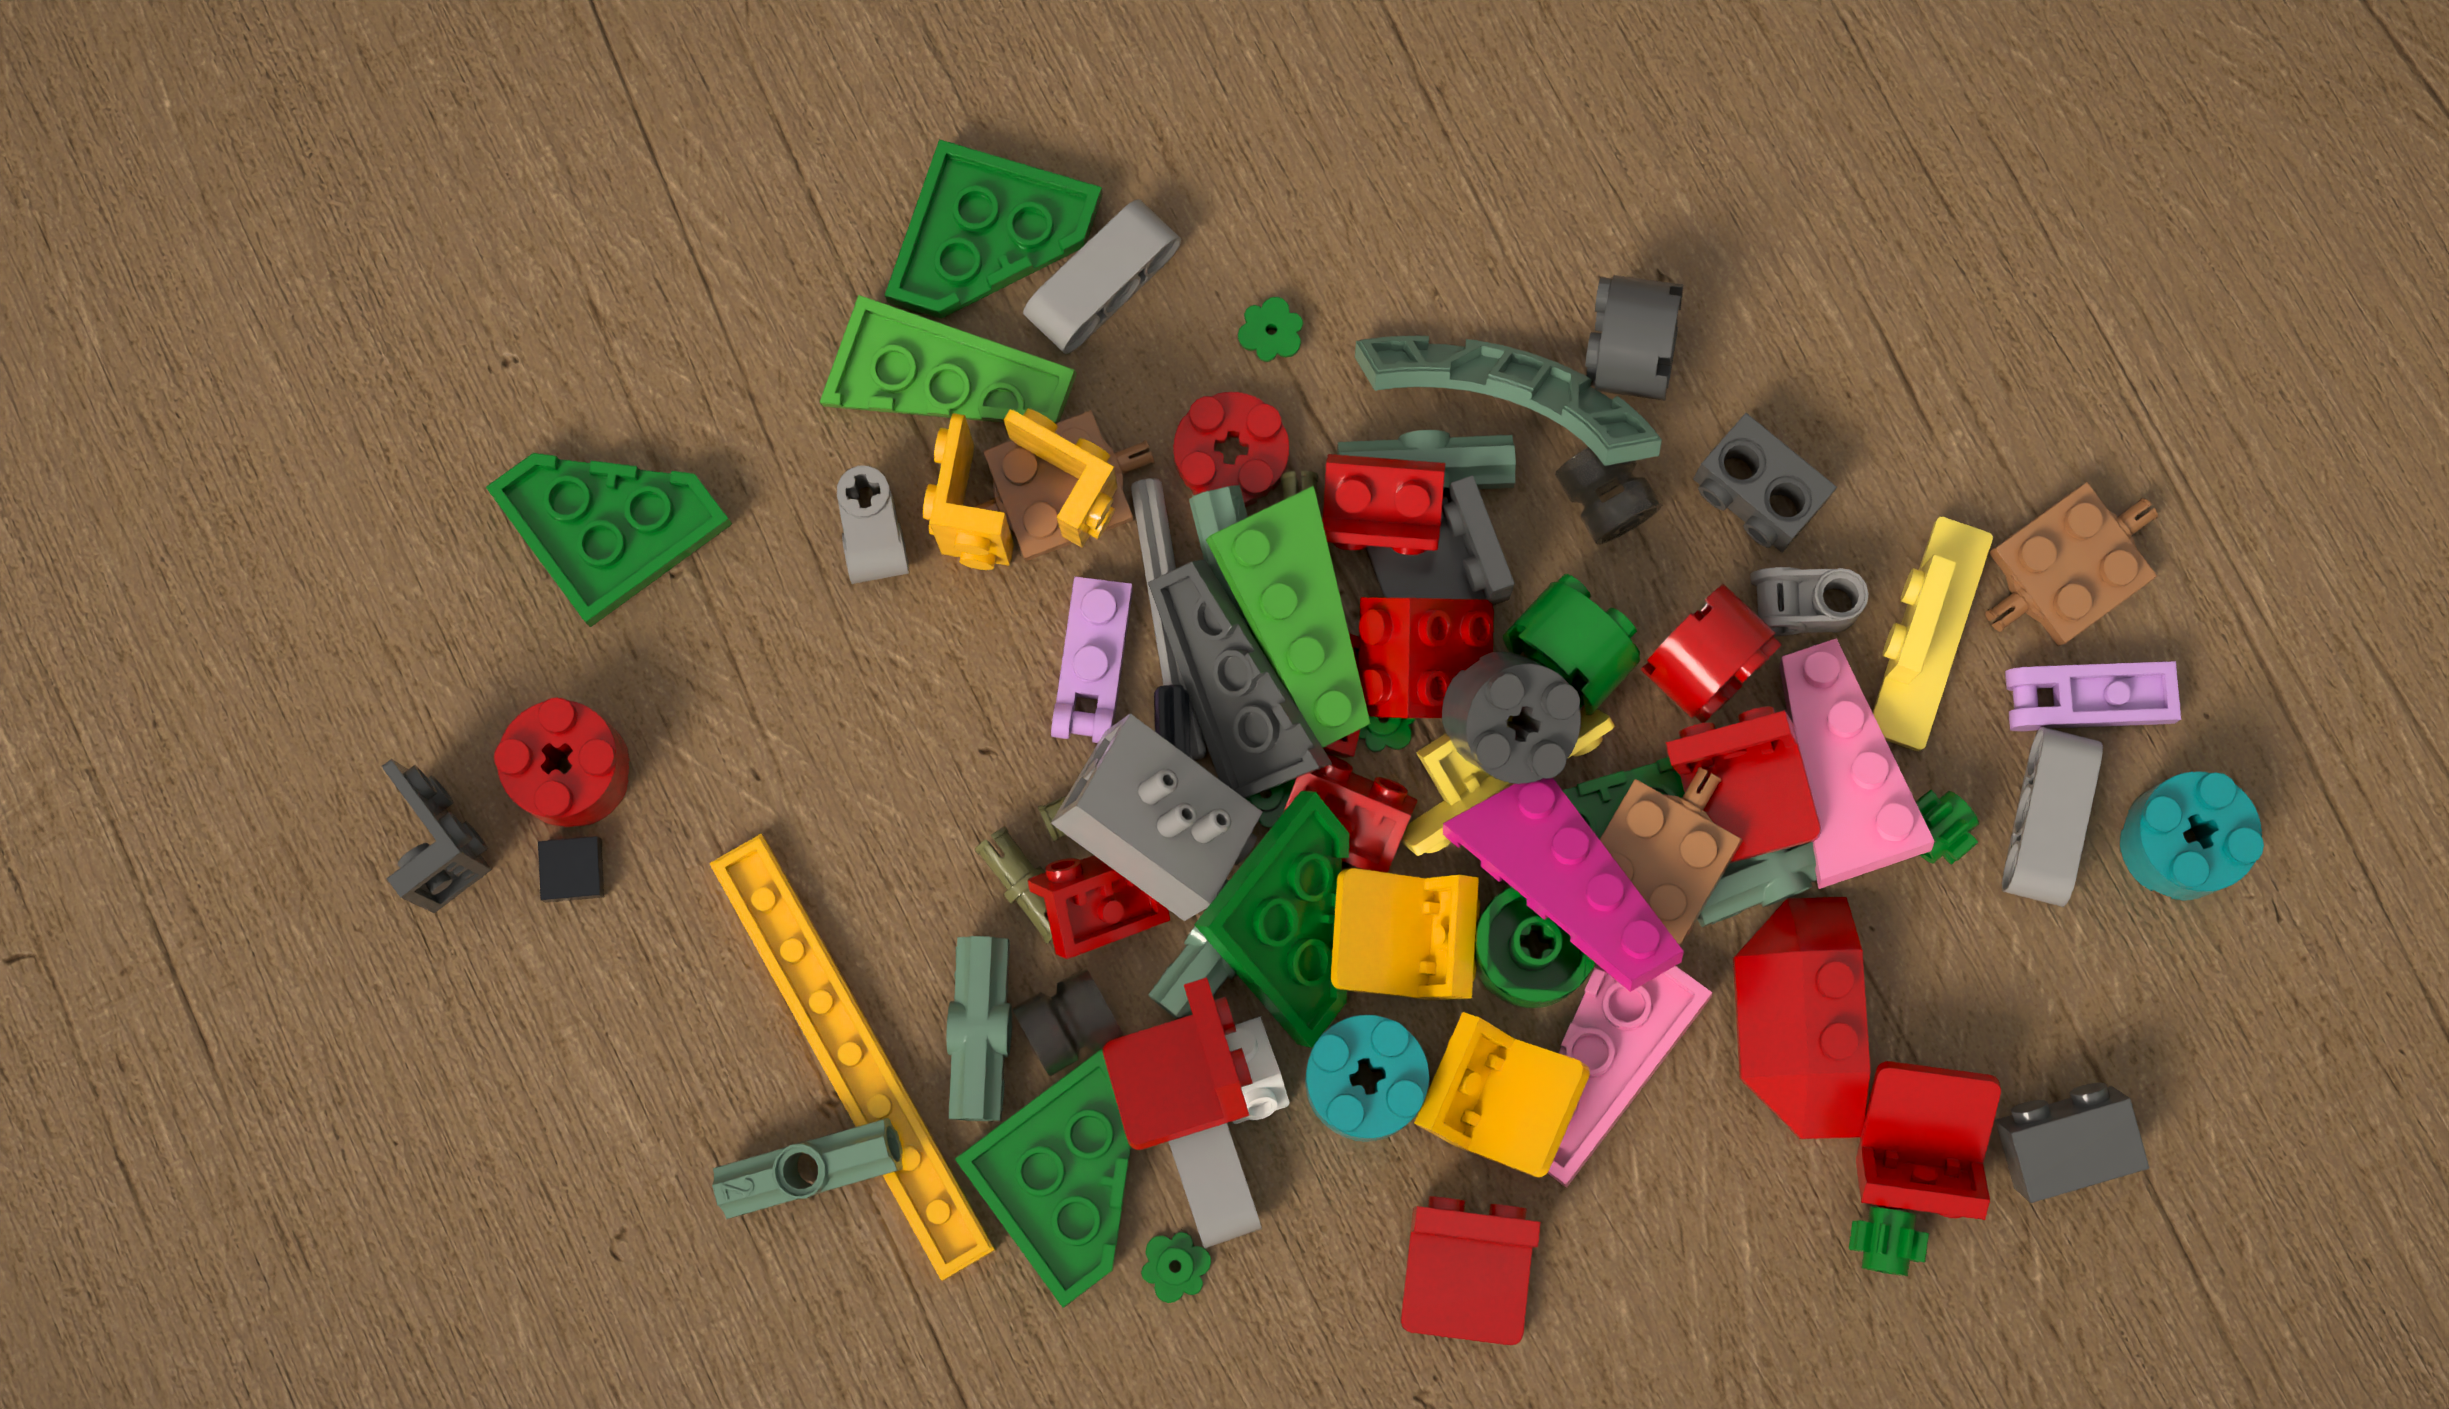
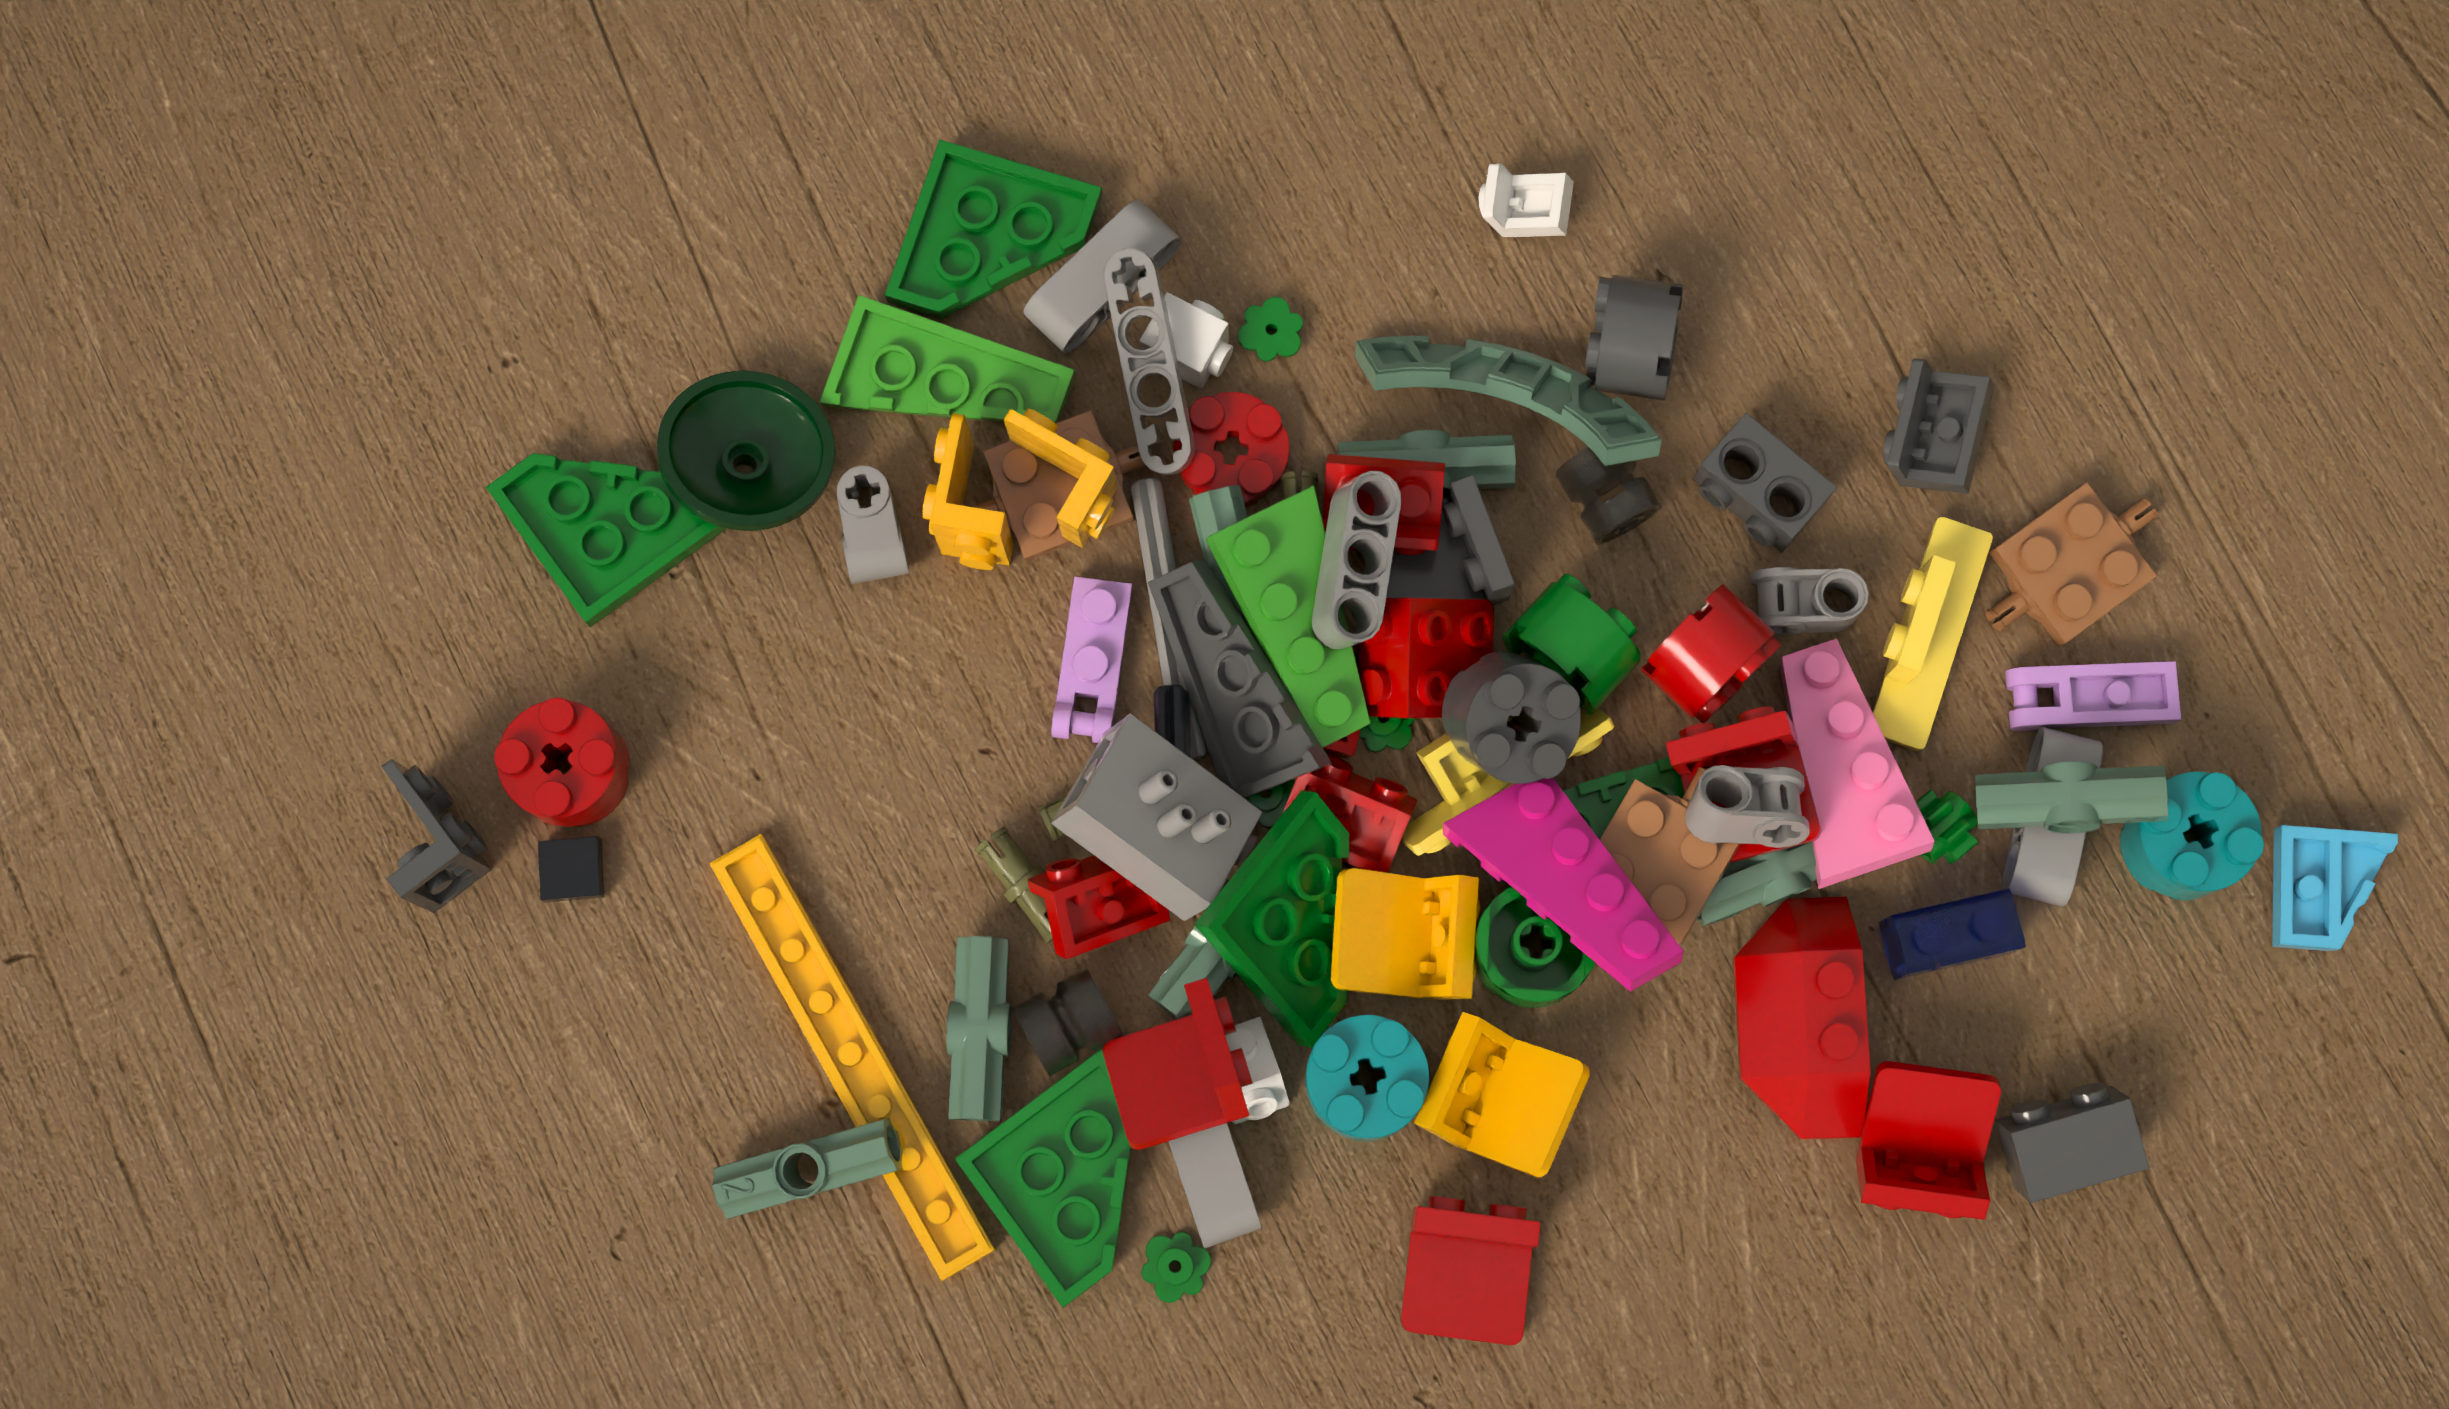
bright pink wing [1548,964,1712,1188] -> none
green gear [1848,1207,1929,1276] -> none
none -> dark green dish [657,371,835,531]
none -> light grey beam [1104,248,1195,475]
none -> white brick [1139,292,1233,389]
none -> light grey beam [1312,471,1401,649]
none -> white bracket [1479,163,1574,237]
none -> light grey piece [1685,765,1810,848]
none -> clear blue brick [1879,888,2026,981]
none -> dark grey bracket [1883,358,1995,494]
none -> sand green piece [1975,761,2168,834]
none -> medium azure wing [2272,825,2398,951]

